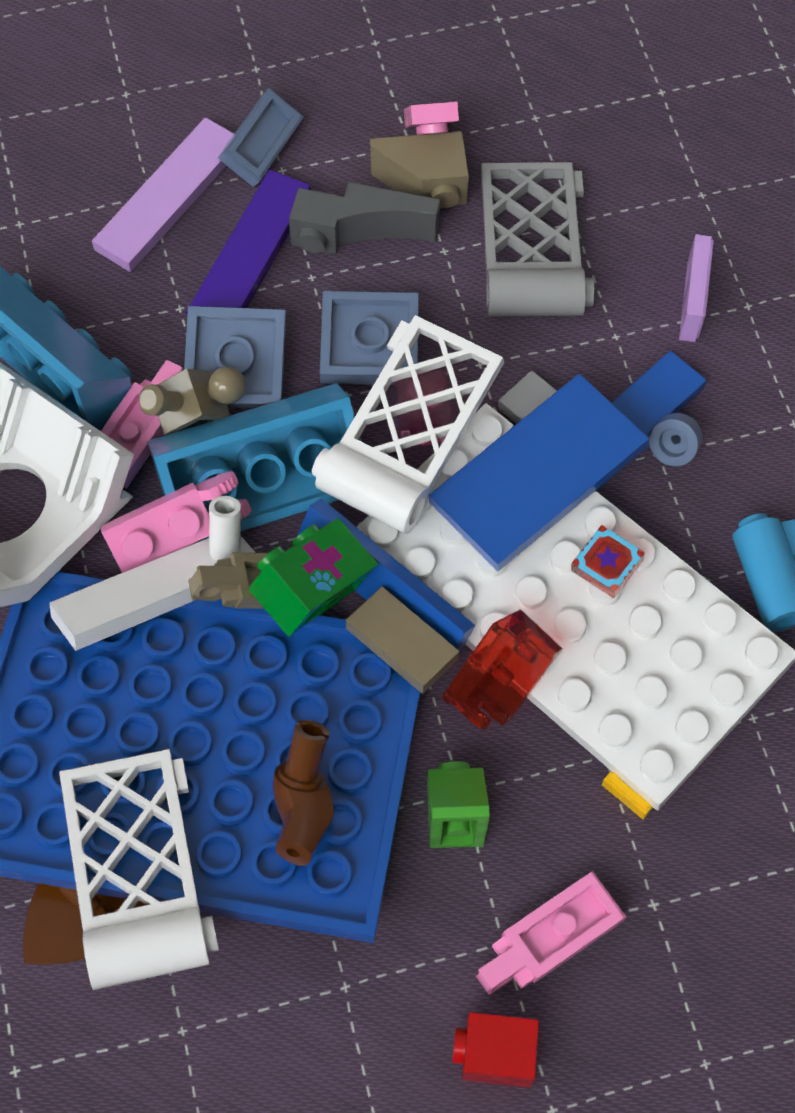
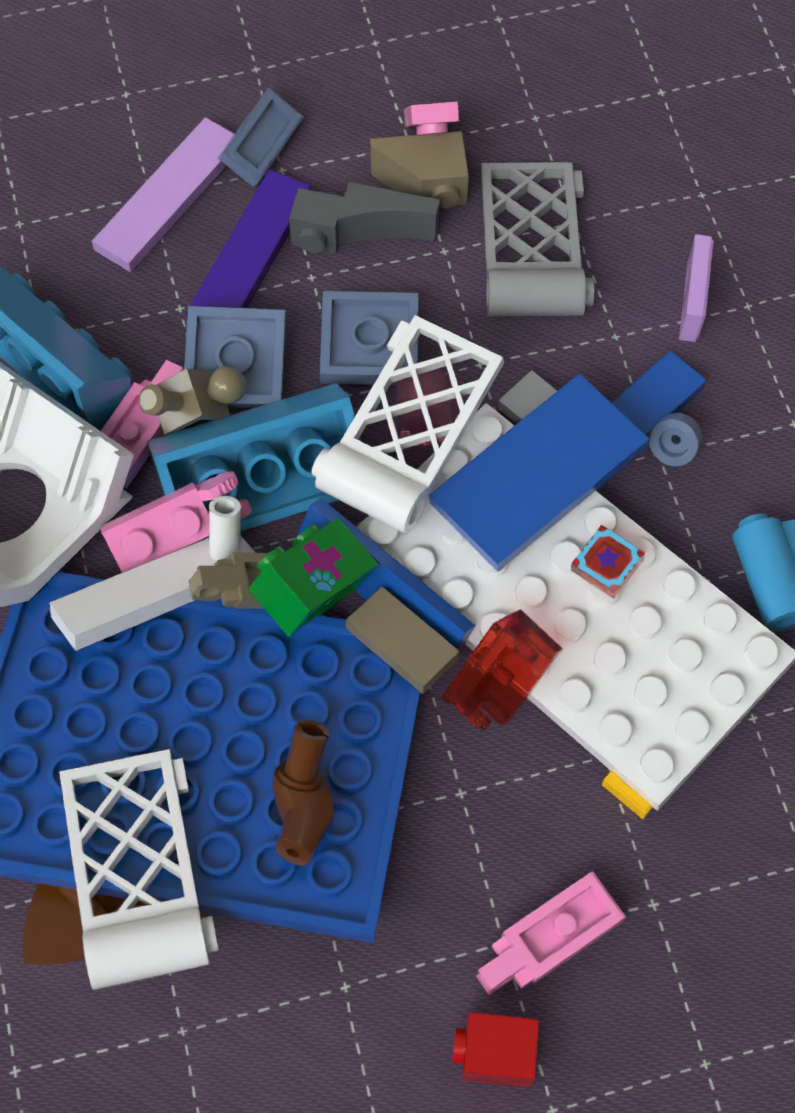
bright green slope [427,761,490,848] -> none

